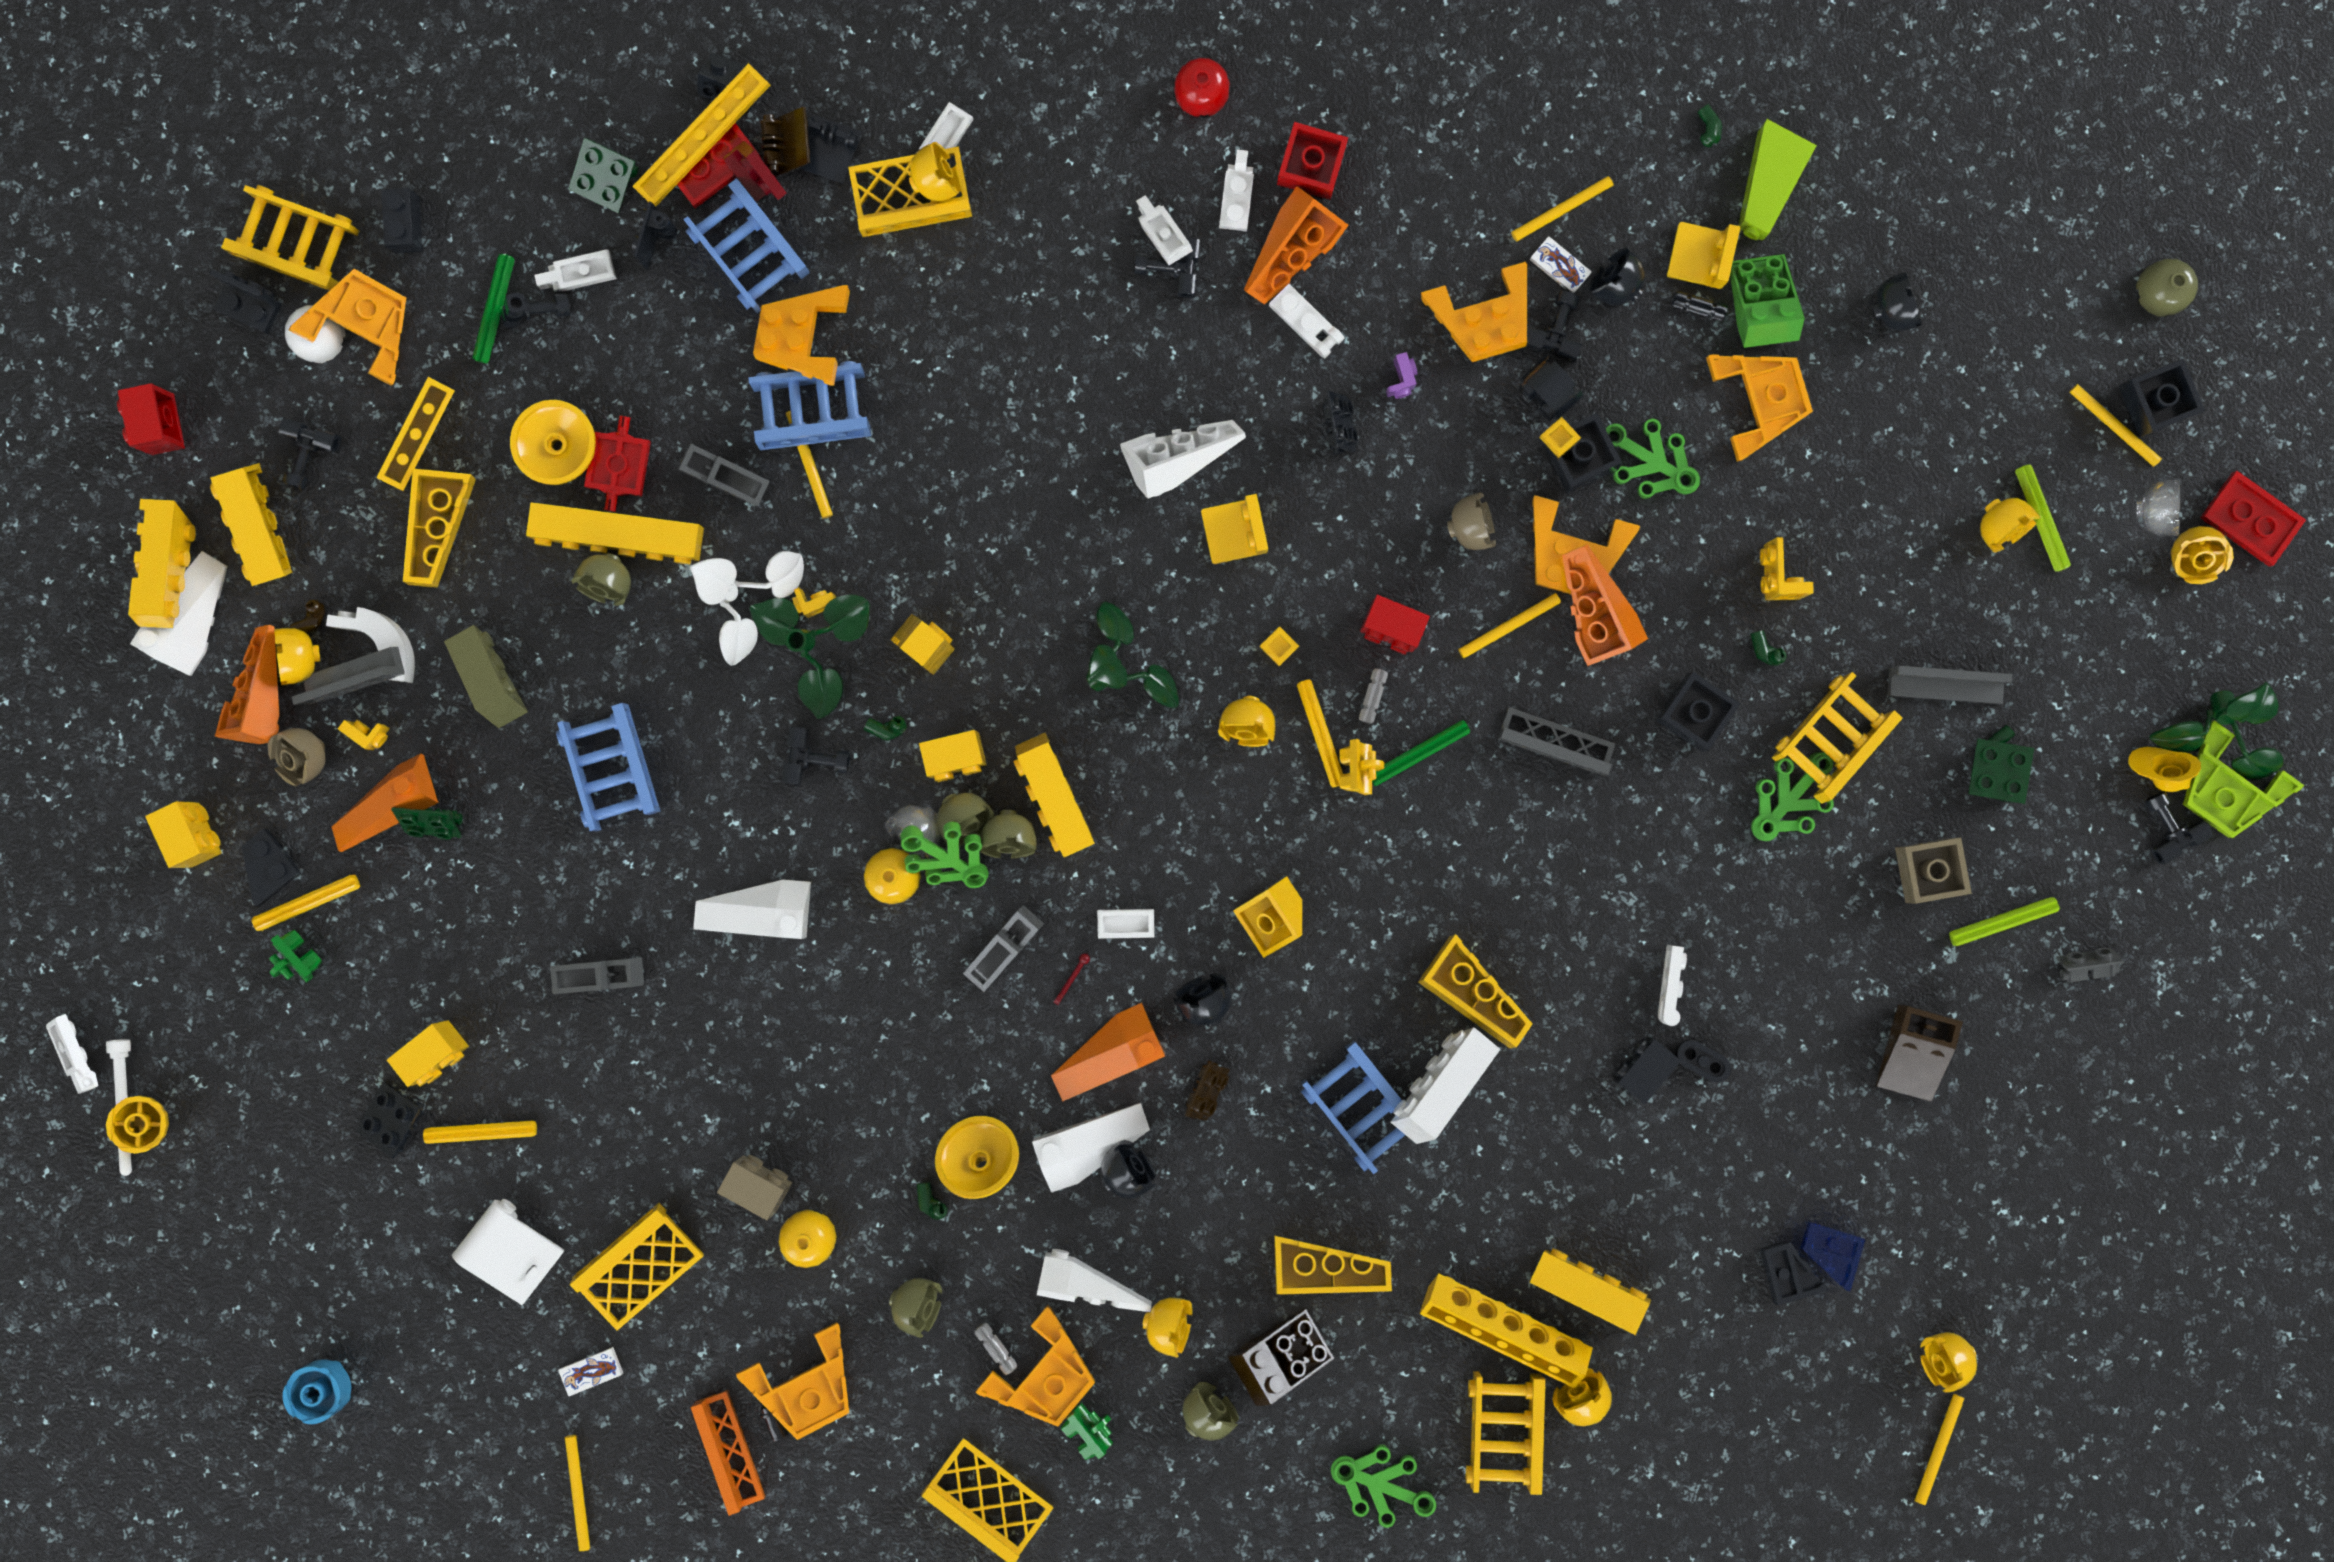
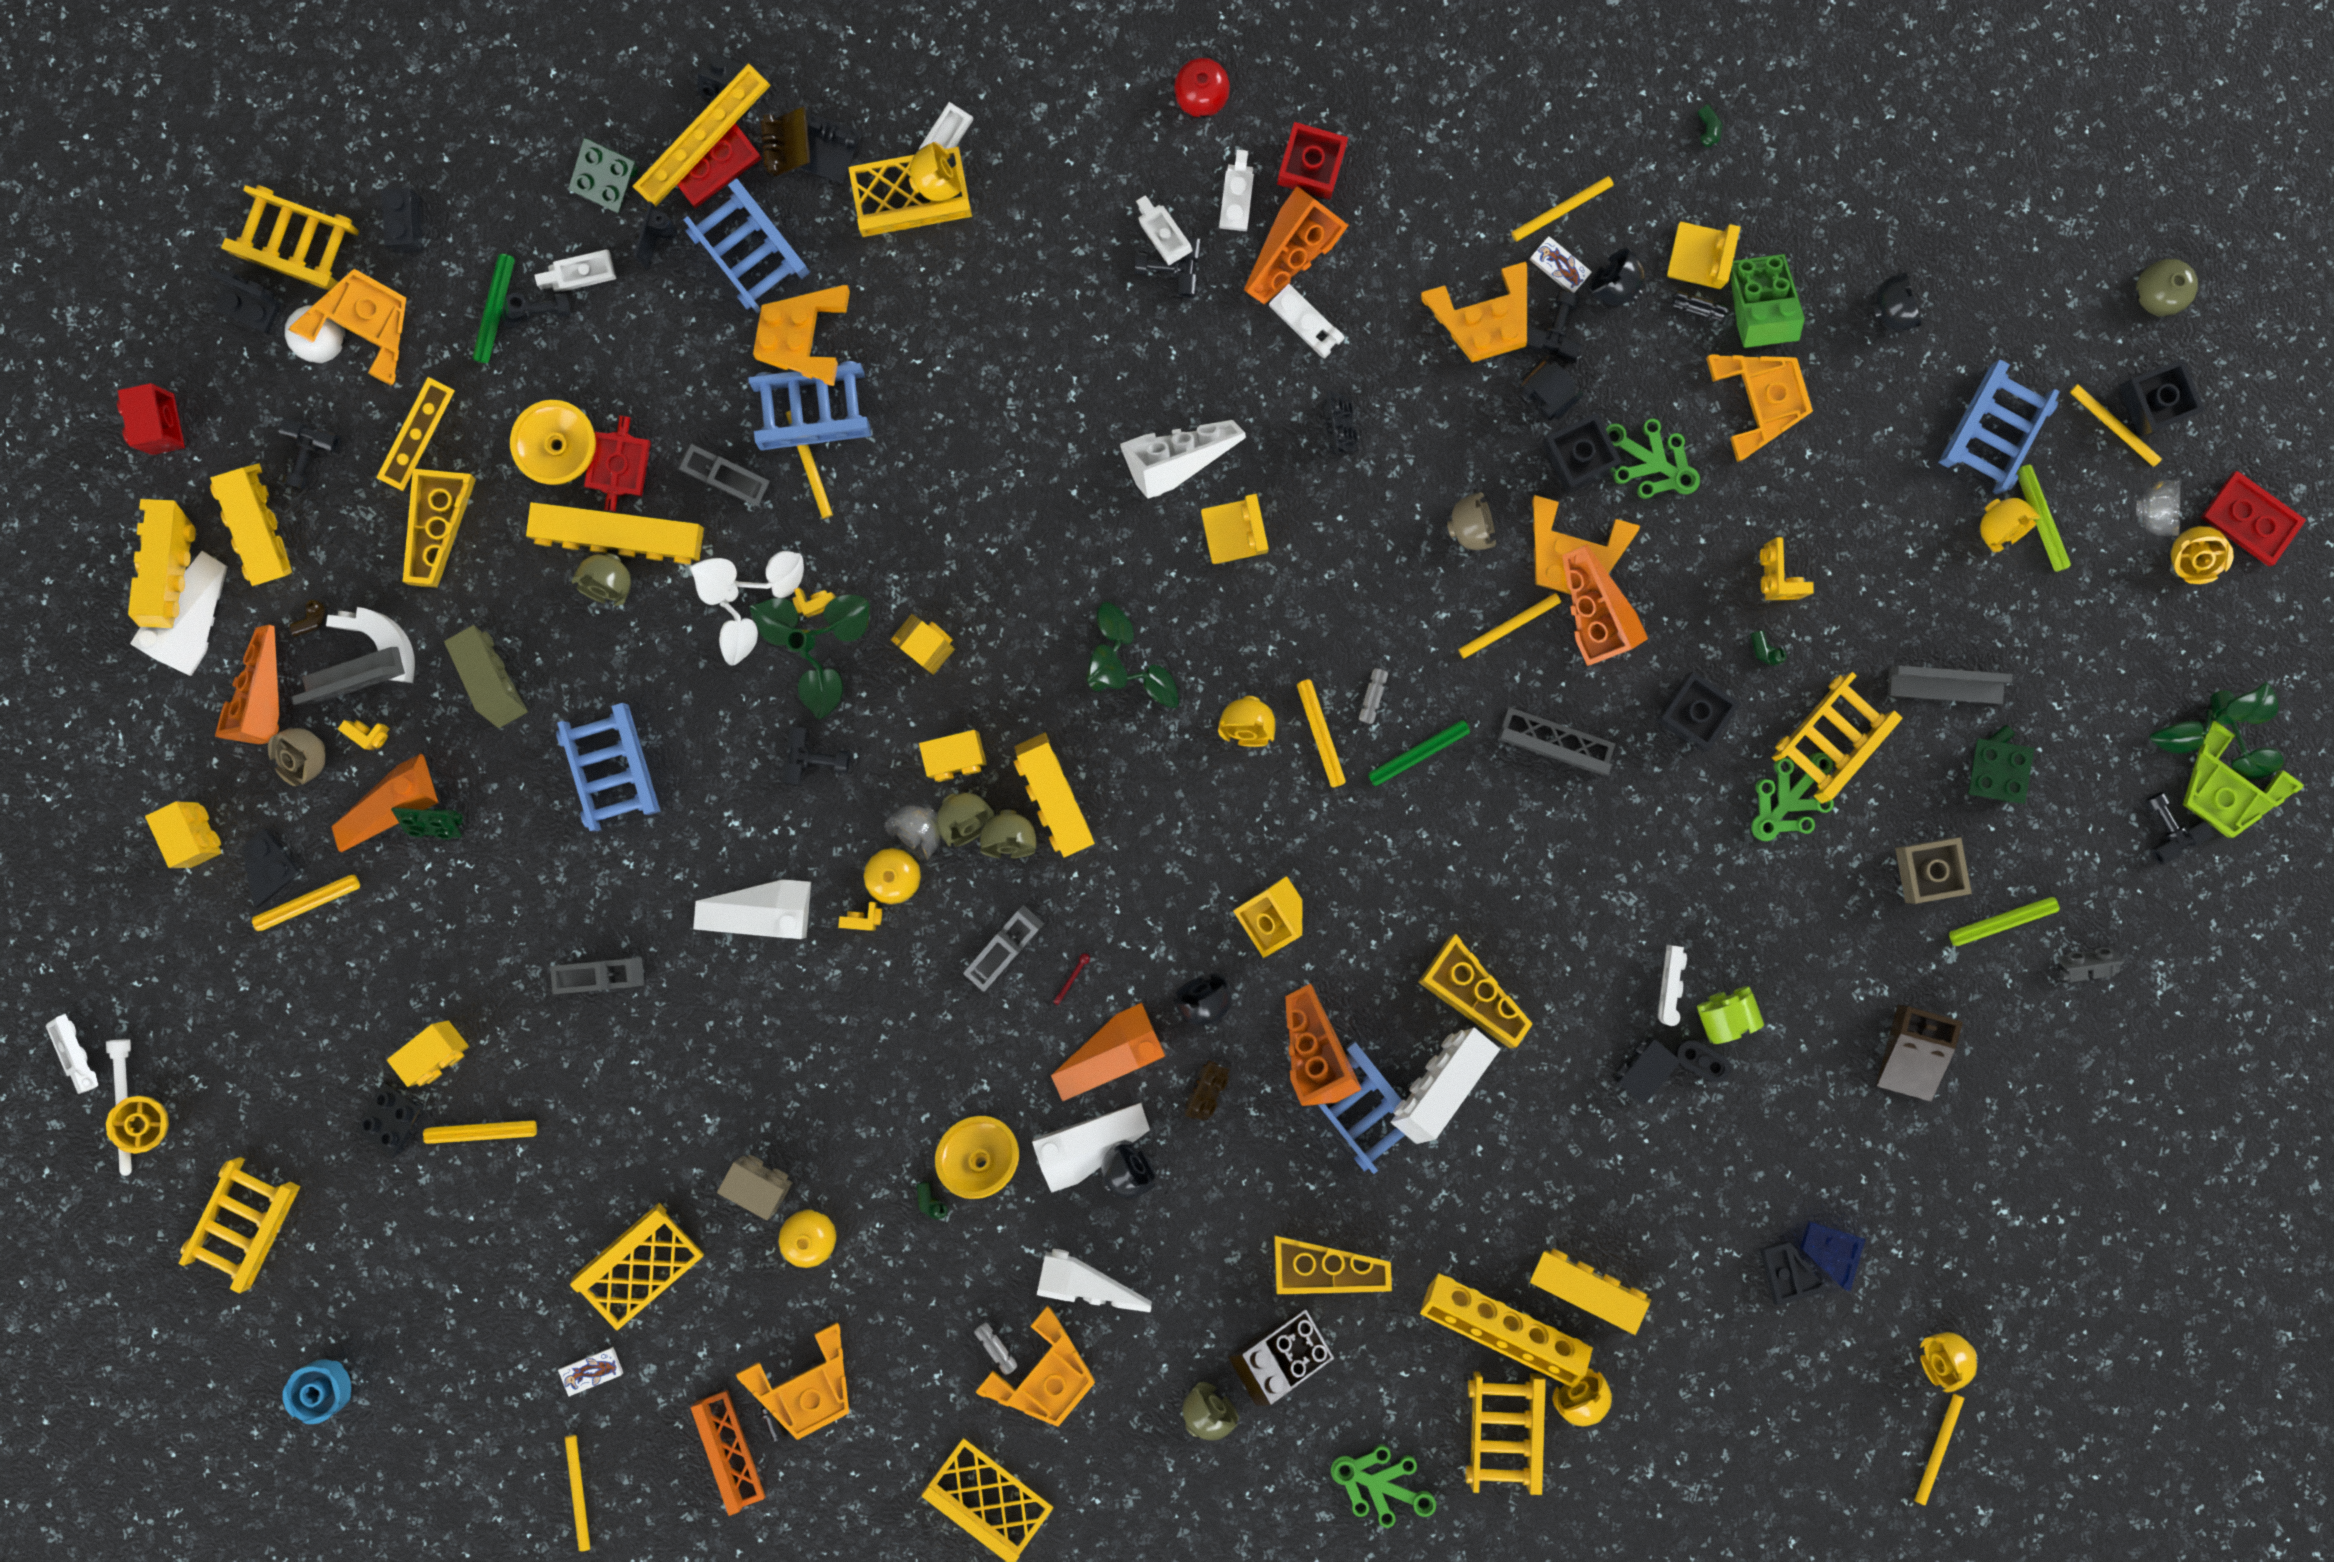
green hips [269,930,322,983] -> none
yellow cylinder [274,628,321,685] -> none
white door [452,1199,564,1305] -> none
dark red bracket [723,141,787,201] -> none
dark green arm [864,716,906,741] -> none
olive cylinder [889,1278,942,1338] -> none
bright green plant [900,822,989,888] -> none
green hips [1061,1402,1113,1460] -> none
white tile [1097,909,1154,938] -> none
yellow cylinder [1143,1297,1192,1357] -> none
yellow tile [1259,626,1299,666] -> none
yellow hips [1340,739,1384,795] -> none
red brick [1360,595,1430,655] -> none
medium lavender bracket [1386,352,1417,399] -> none
yellow tile [1540,417,1581,458] -> none
lime slope [1738,119,1817,241] -> none
yellow piece [2128,747,2201,792] -> none
none -> yellow fence [178,1157,300,1294]
none -> yellow bracket [838,902,882,931]
none -> orange wedge [1285,984,1362,1106]
none -> lime brick [1697,986,1765,1044]
none -> medium blue fence [1938,360,2060,494]

